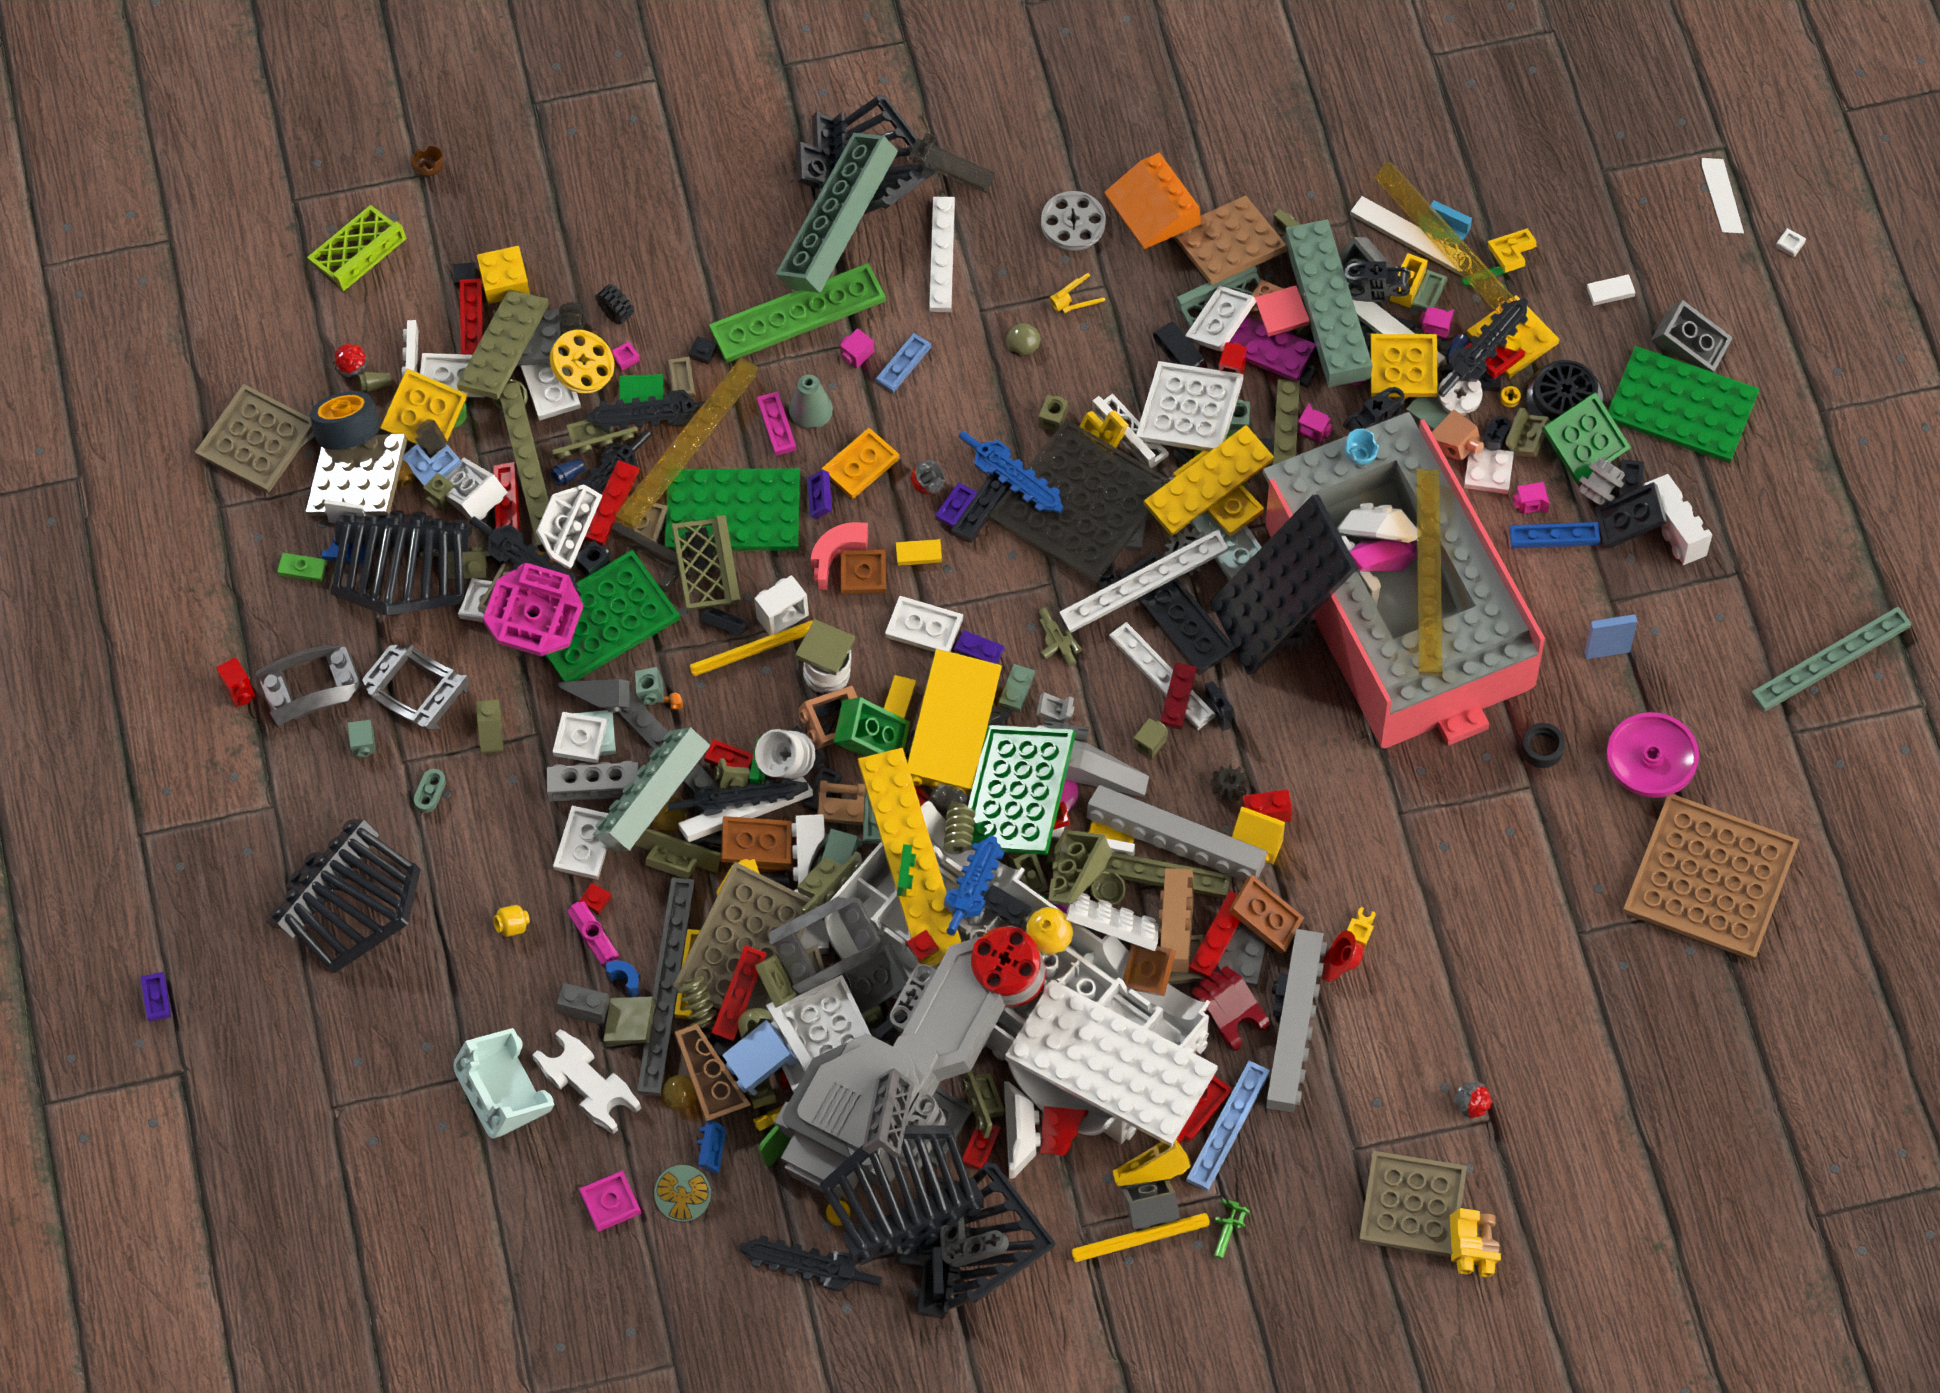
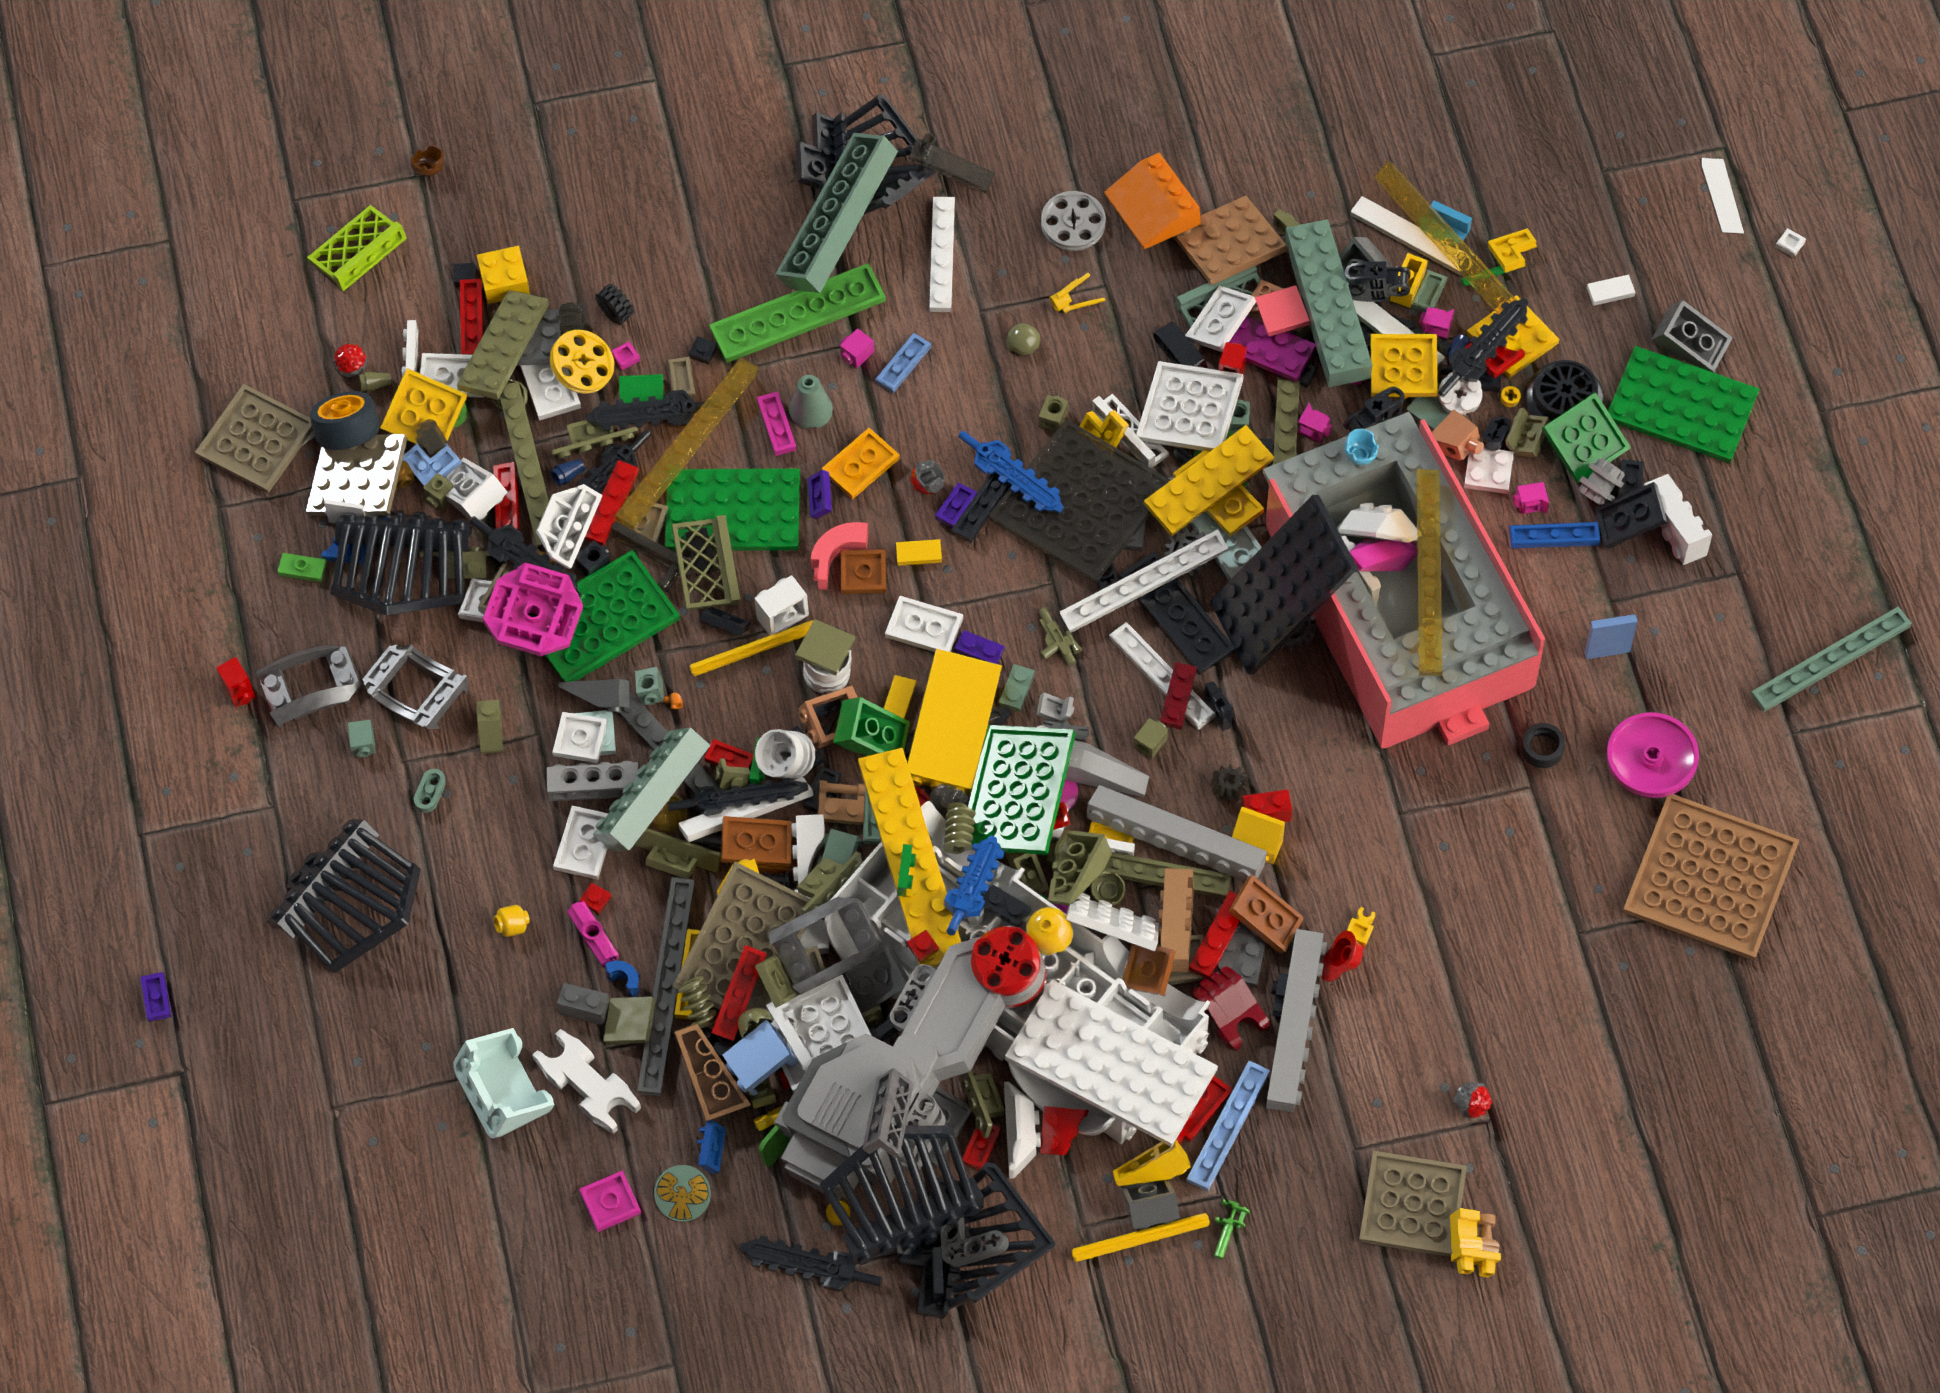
clear yellow hair [661,1075,697,1111] -> none

